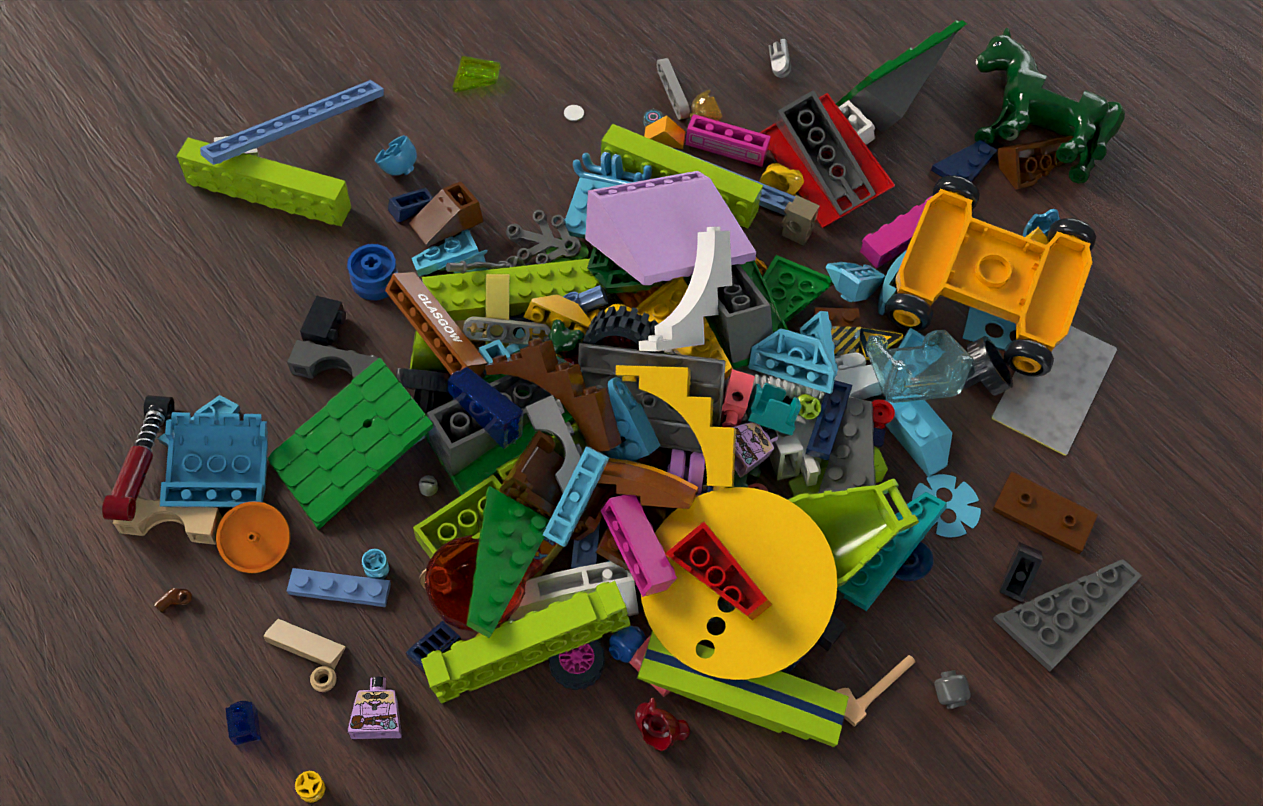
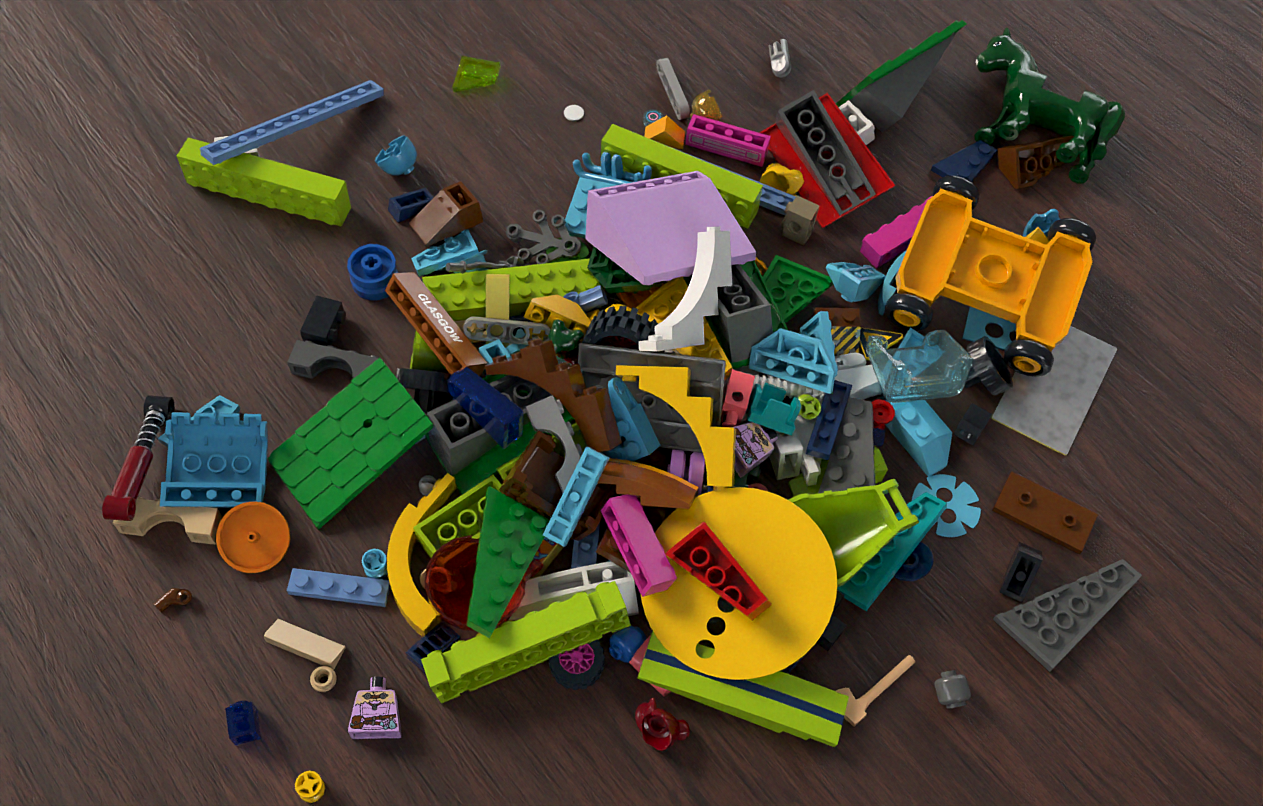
none -> yellow arch [387,473,456,637]
none -> black brick [953,403,992,446]

